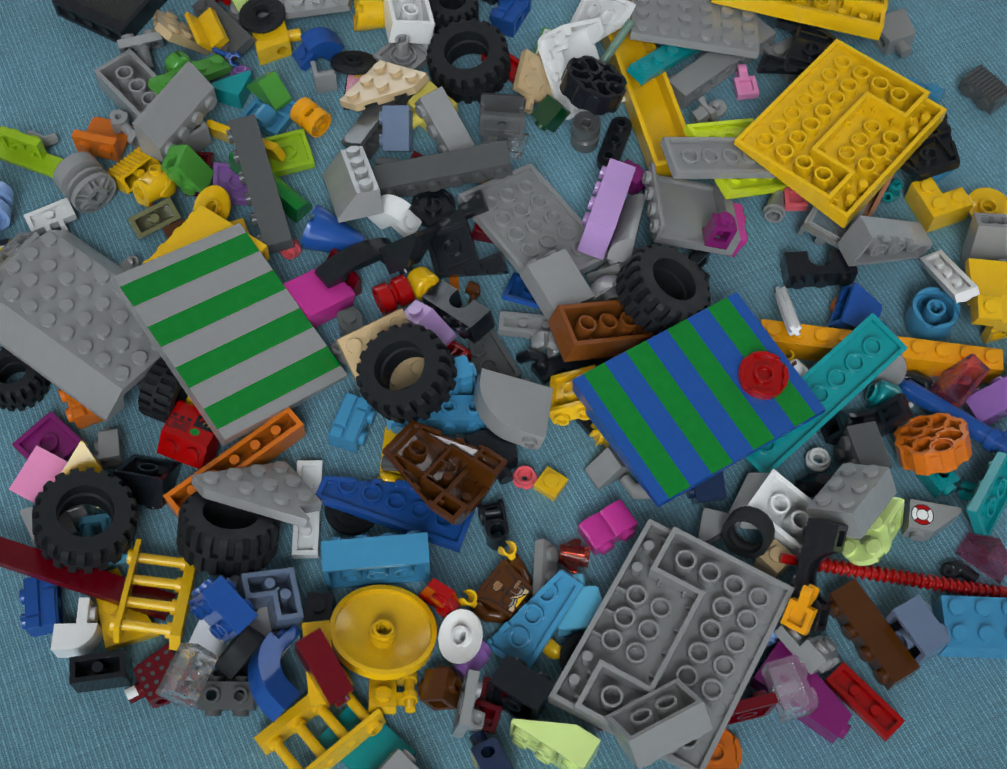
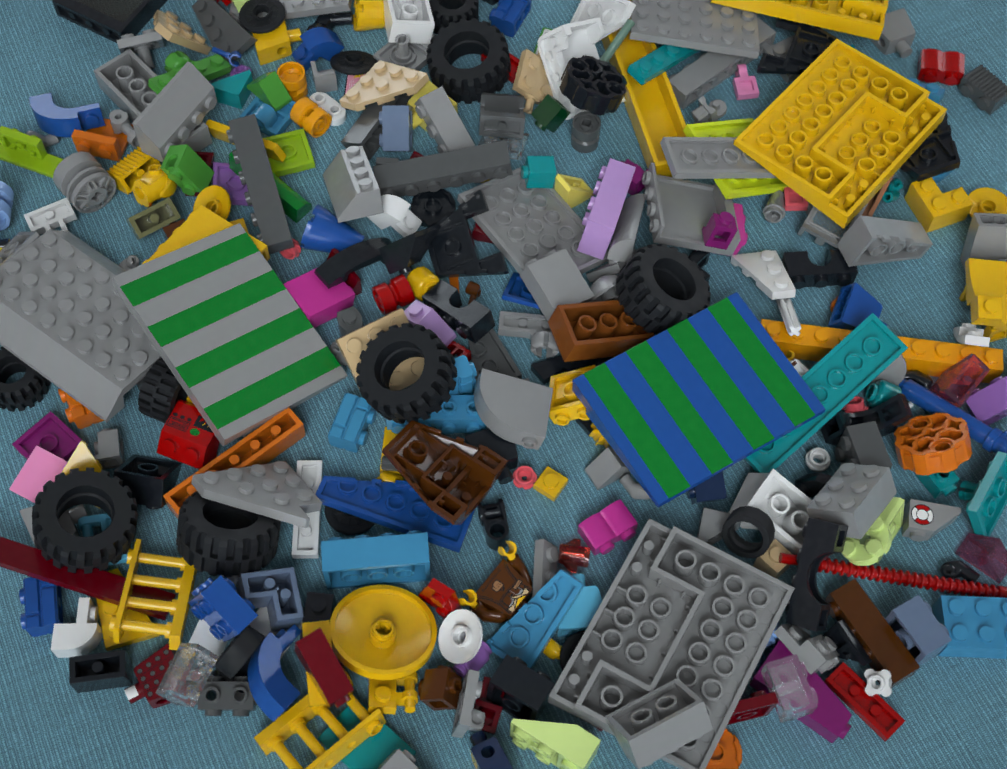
yellow panel [184,7,229,54] -> none
black arm [516,349,549,369] -> none
black plate [597,117,632,170] -> none
red tile [737,351,789,400] -> none
light orange plate [780,584,820,635] -> none
dark azure brick [904,287,960,341] -> none
white plate [919,250,980,303] -> none
none -> blue arch [29,93,105,137]
none -> light orange wheel [277,61,308,102]
none -> black arm [307,11,354,31]
none -> white plate [309,92,346,126]
none -> teal brick [521,156,557,188]
none -> light yellow slope [554,174,594,209]
none -> white wing [730,250,796,300]
none -> black tile [823,619,872,666]
none -> coral plate [841,396,869,413]
none -> white plate [864,669,892,697]
none -> red brick [917,49,965,86]
none -> white slope [953,323,990,347]

